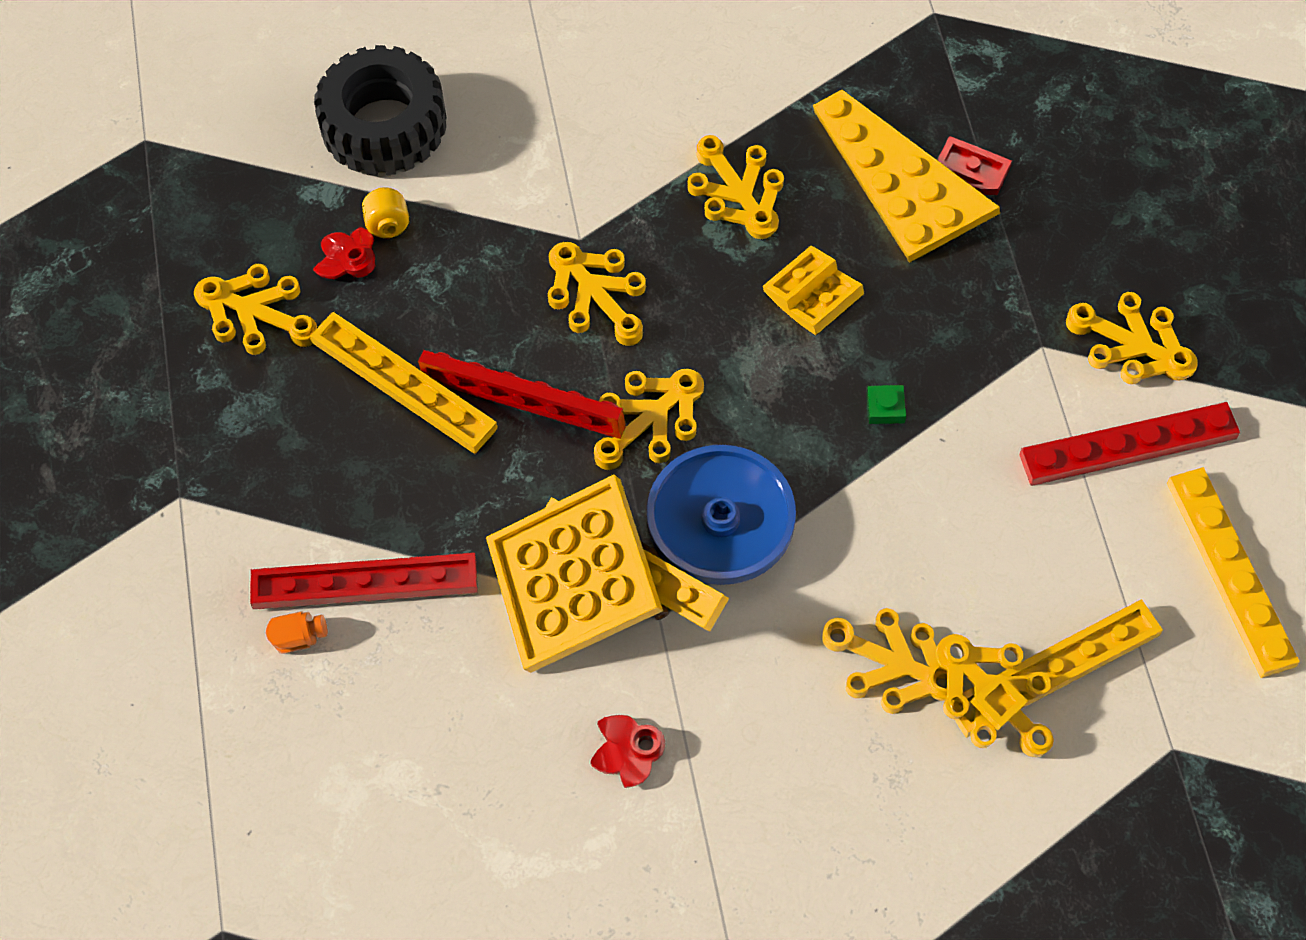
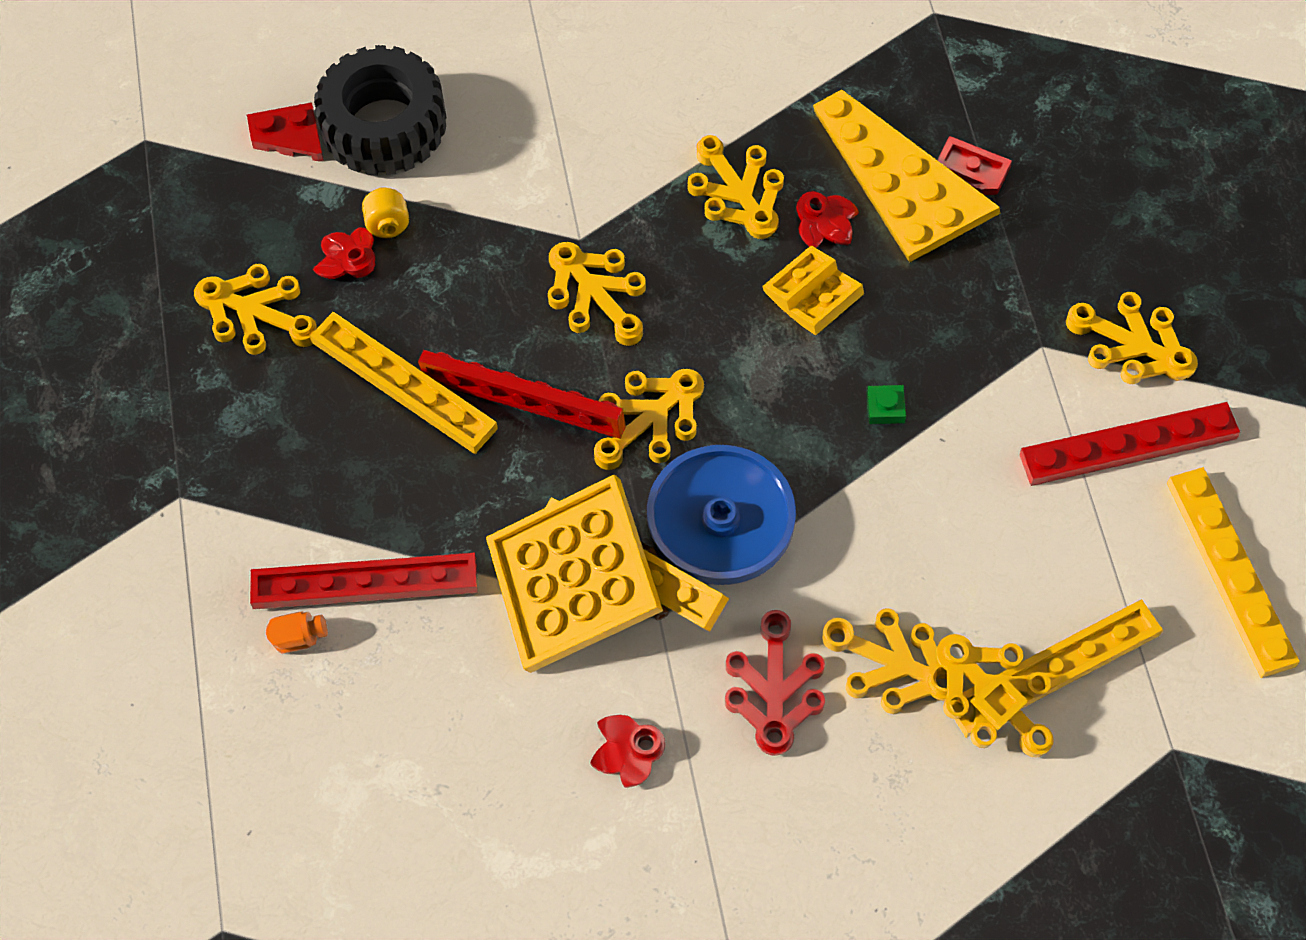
none -> red wing [247,102,324,162]
none -> plant [725,610,825,756]
none -> red plate [796,191,859,248]

